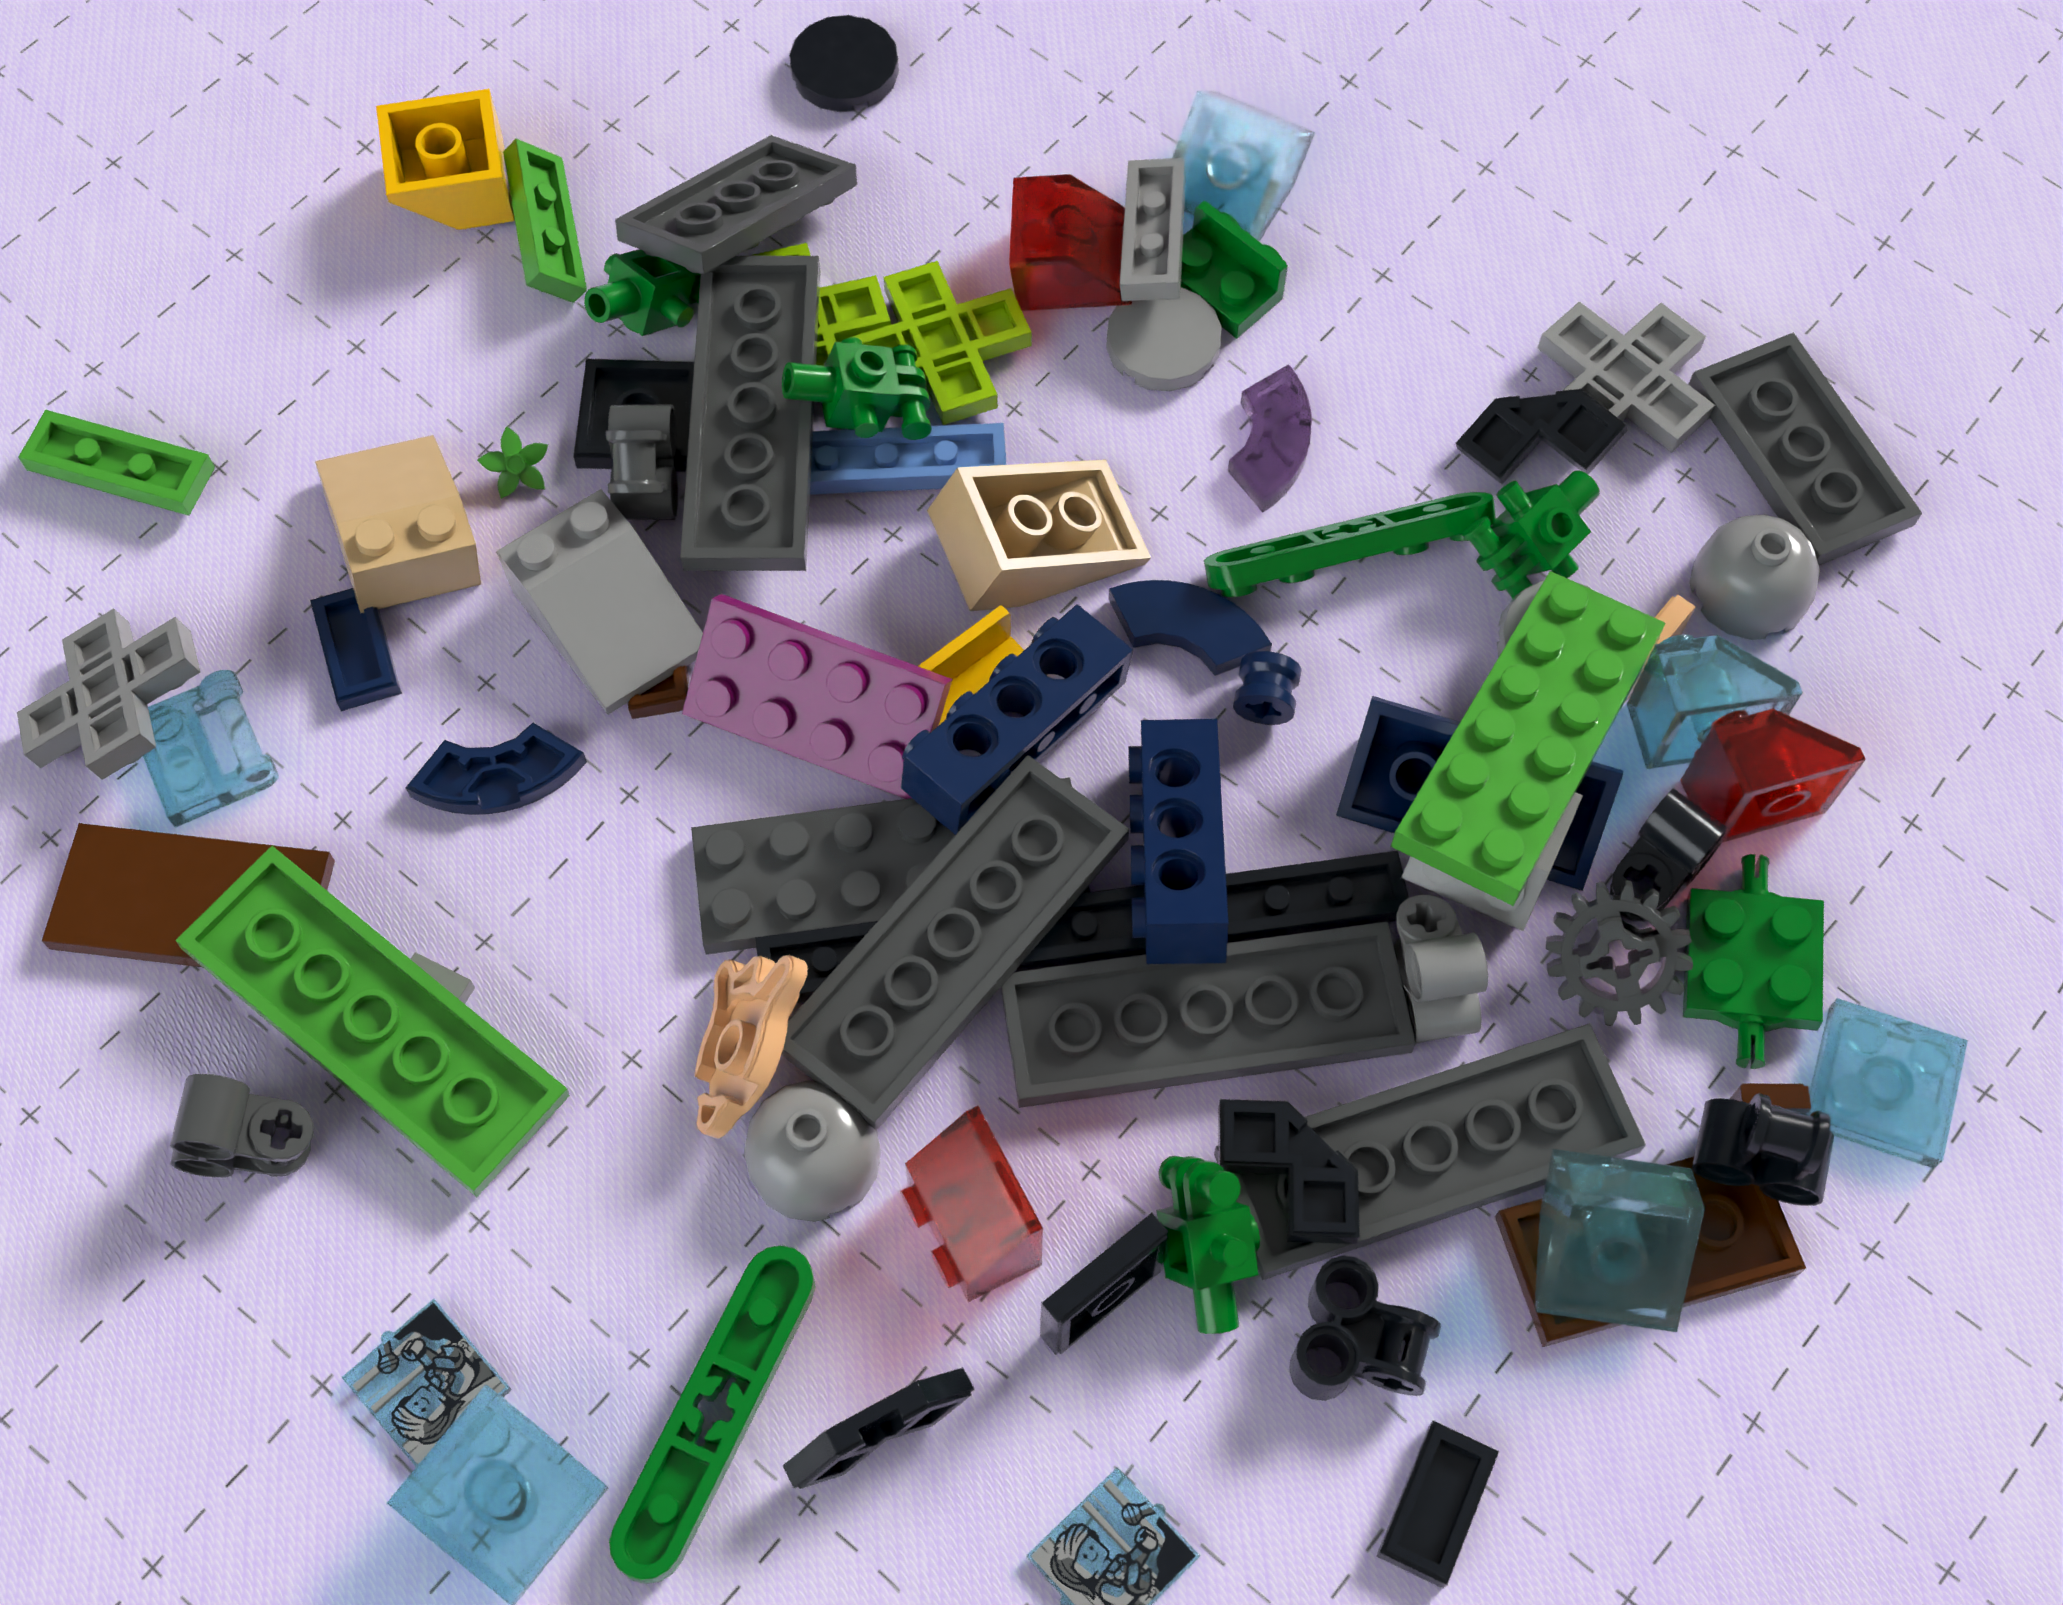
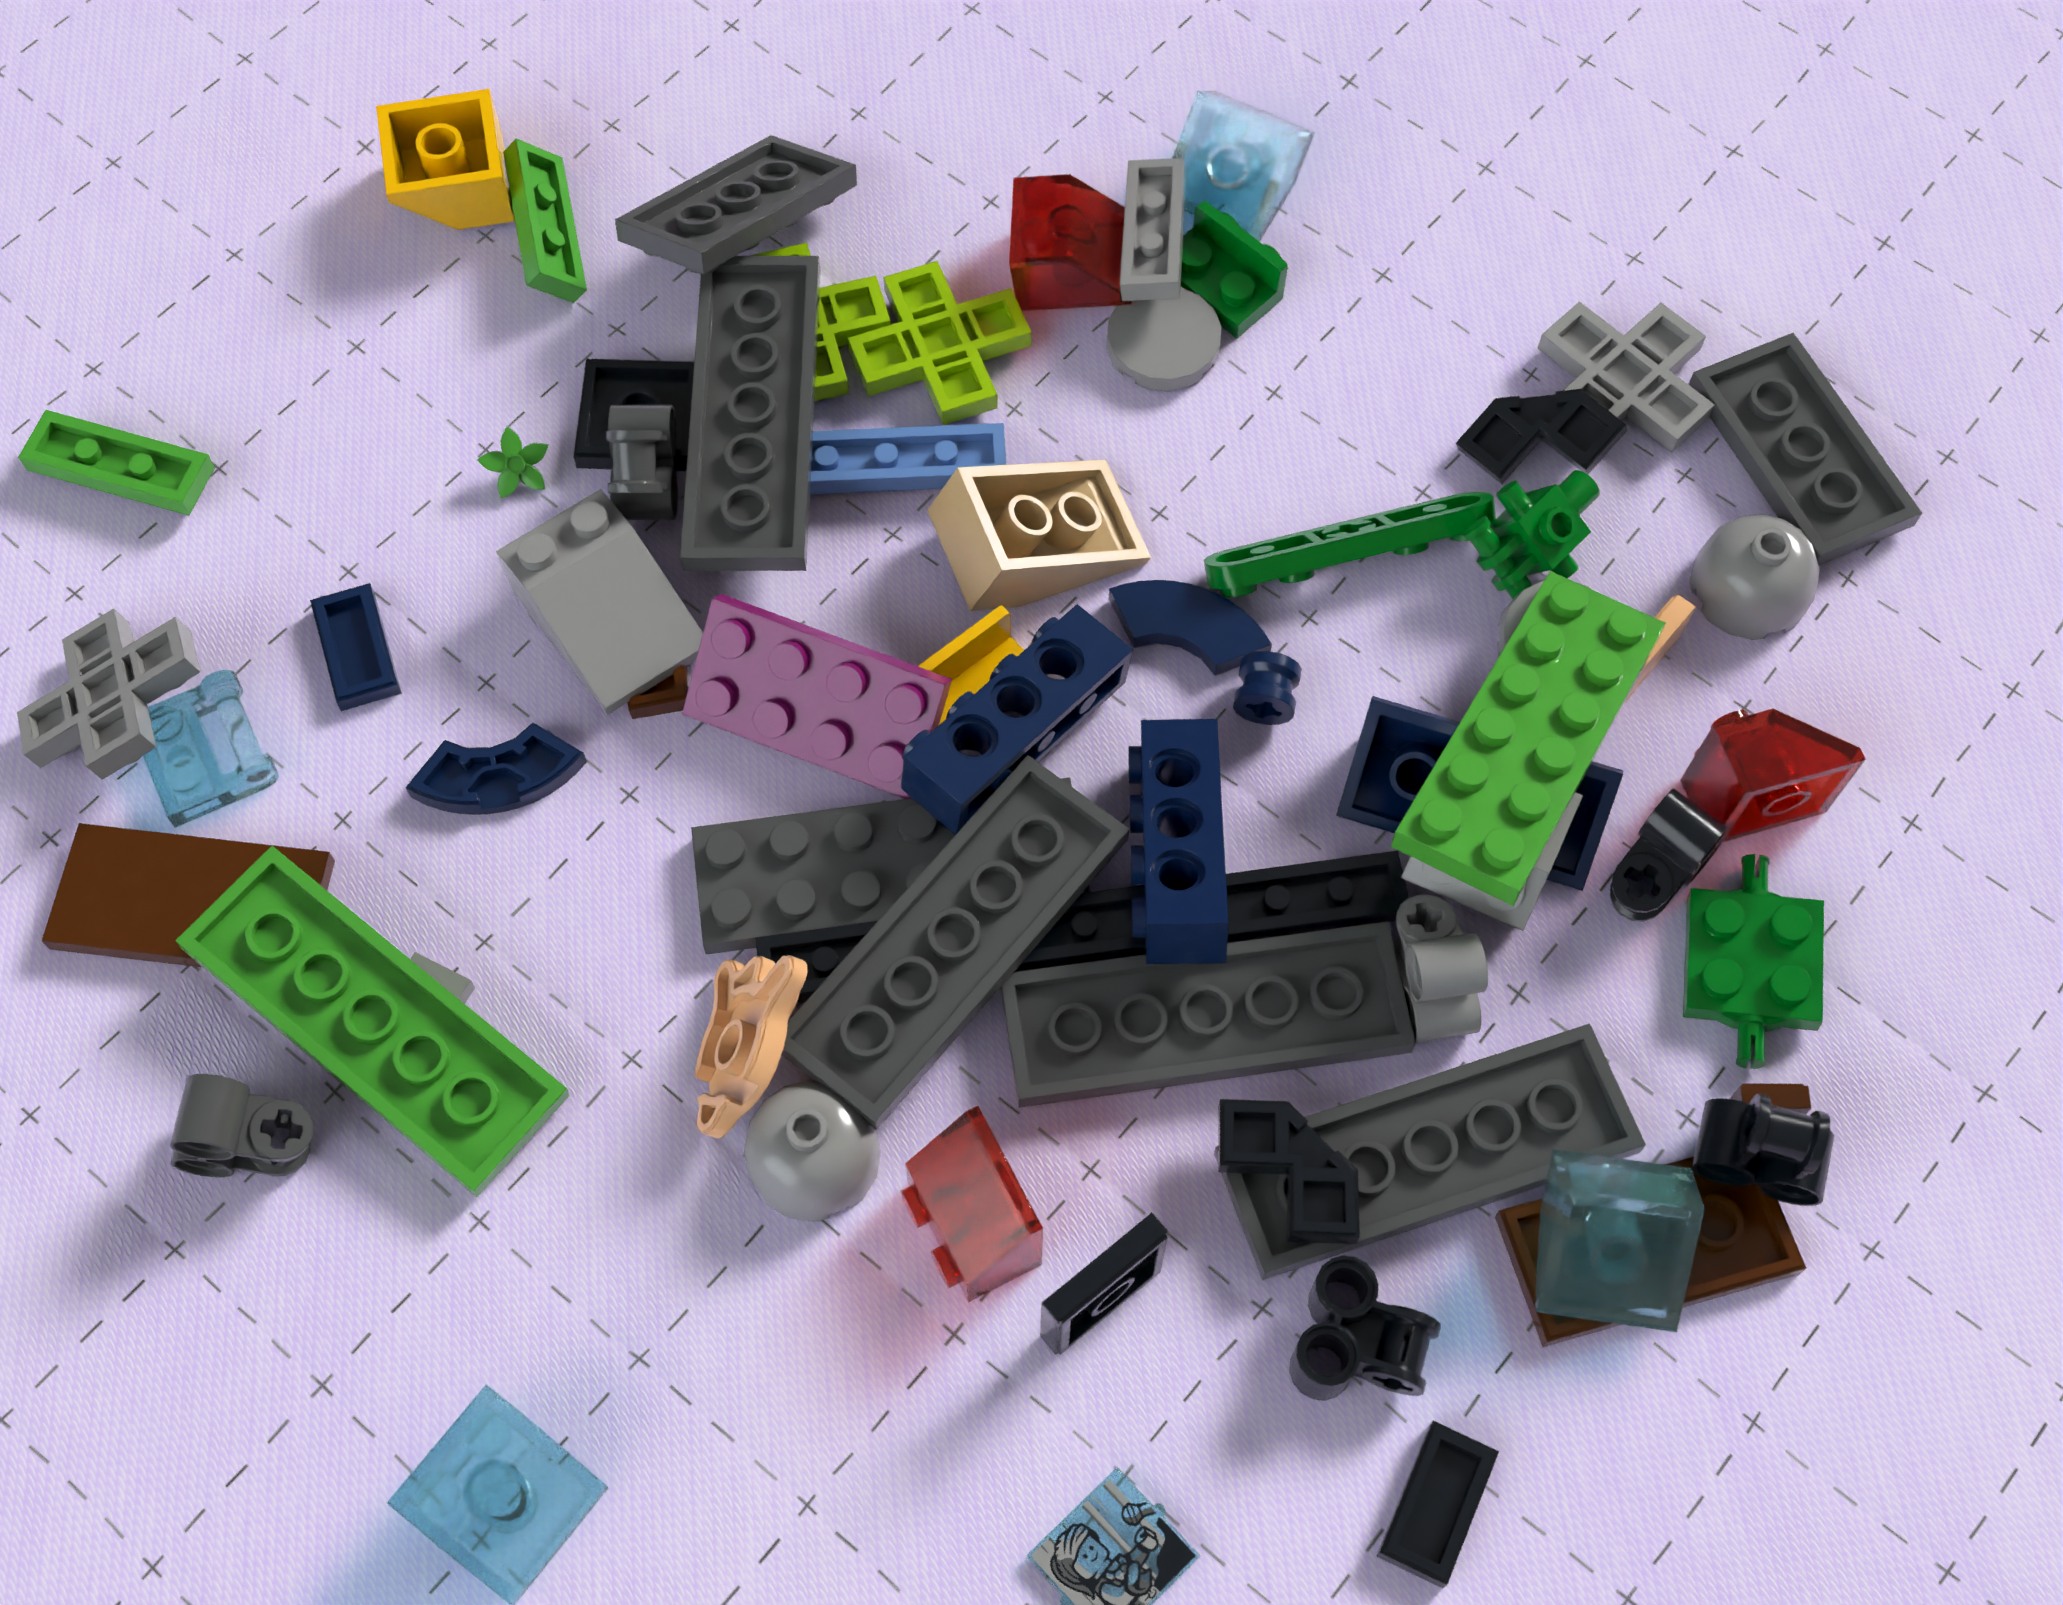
tan slope [315,435,481,614] -> none
piece [341,1299,512,1471] -> none
green piece [584,249,701,336] -> none
green piece [609,1245,815,1584] -> none
green piece [782,337,932,440] -> none
black tile [783,1368,975,1489] -> none
black tile [789,15,899,112] -> none
green piece [1156,1156,1260,1334] -> none
clear purple tile [1228,364,1312,513] -> none
dark grey gear [1546,880,1693,1026] -> none
clear light blue slope [1627,634,1802,769] -> none
clear light blue plate [1806,998,1968,1169] -> none

